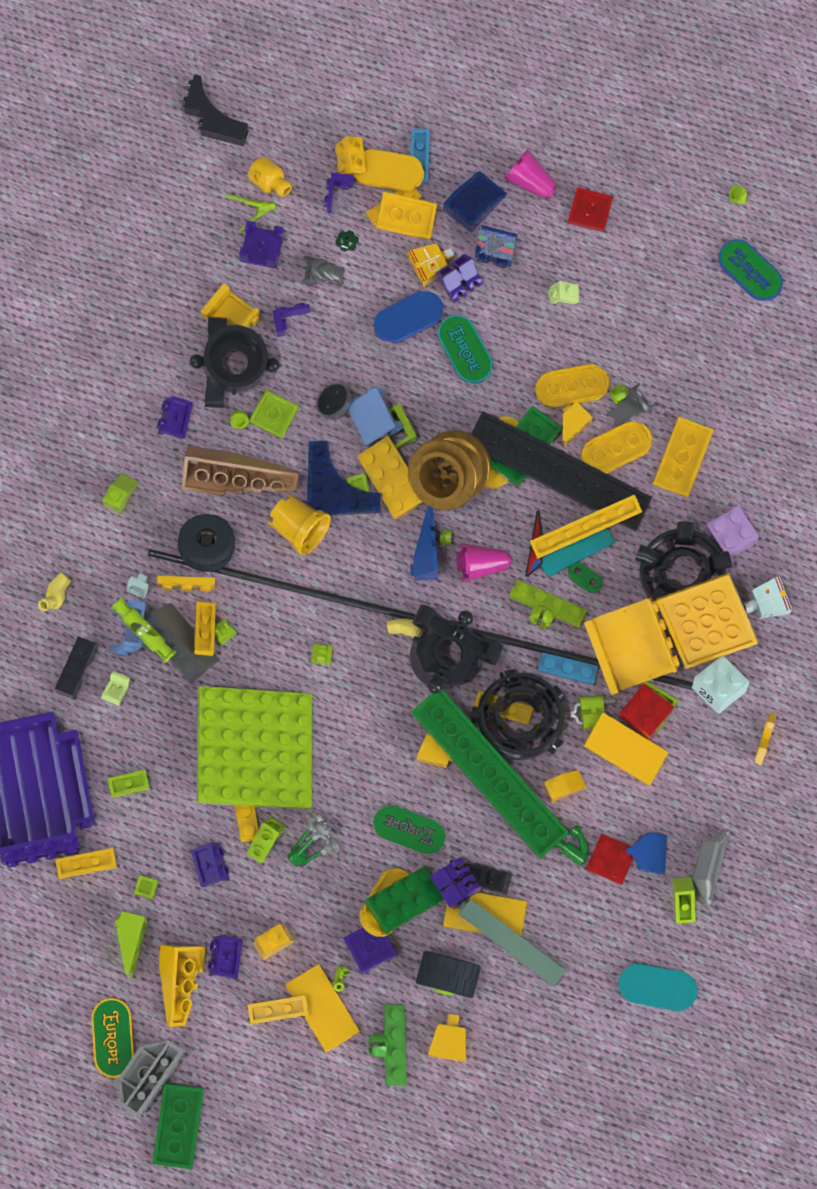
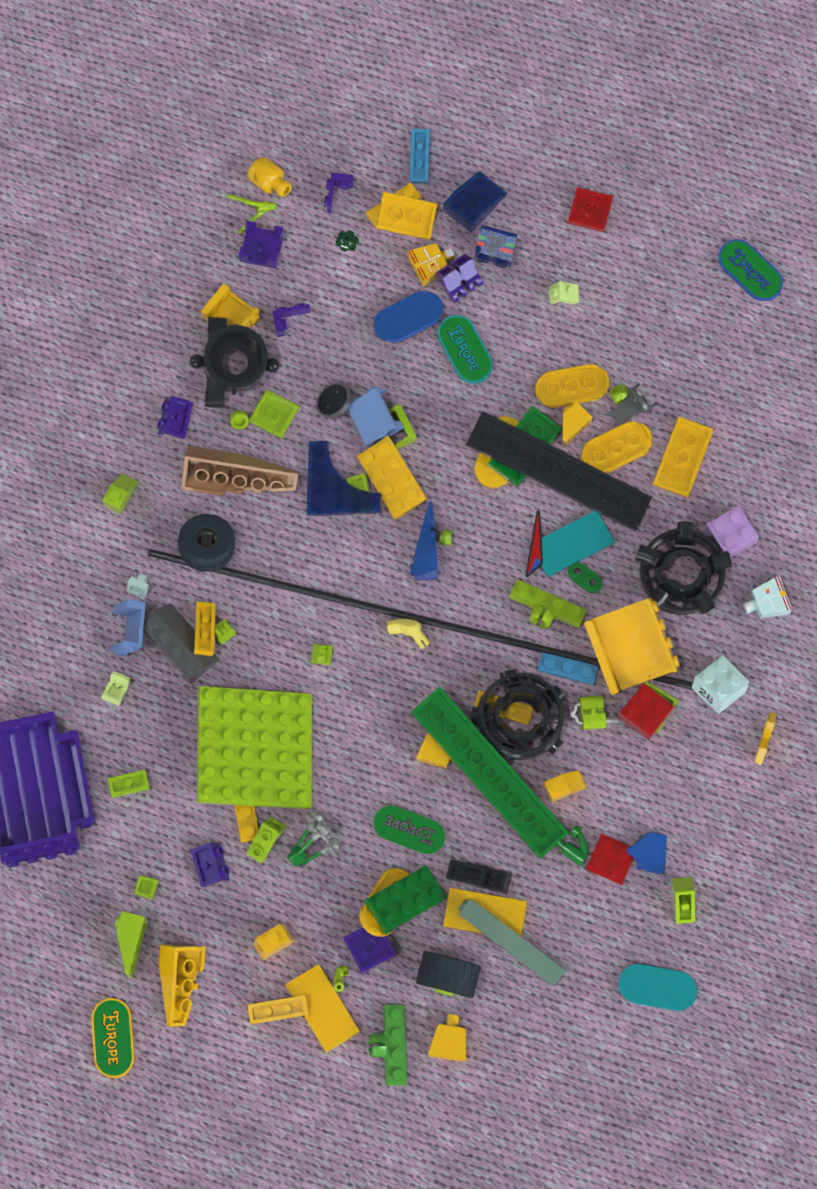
light yellow arm [38,572,72,611] -> none
black arch [55,636,98,700] -> none
yellow plate [55,848,117,880] -> none
lime piece [110,596,176,664] -> none
light grey wedge [117,1040,184,1118] -> none
green plate [152,1084,204,1170] -> none
yellow plate [157,576,216,592] -> none
black arch [182,74,249,147] -> none
dark purple bracket [207,936,242,979] -> none
yellow piece [268,494,331,555] -> none
dark grey hair [302,255,345,286] -> none
yellow bracket [335,136,366,175] -> none
yellow tile [353,149,424,192] -> none
pearl gold wheel [408,430,491,511] -> none
black piece [410,604,503,694] -> none
dark purple legs [430,857,481,909] -> none
dark pink cone [456,543,511,582] -> none
dark pink cone [504,149,556,199] -> none
yellow plate [530,495,642,559] -> none
yellow tile [583,713,669,786] -> none
yellow plate [656,573,758,669] -> none
light grey wedge [689,829,730,907] -> none
lime tile [729,185,747,204] -> none

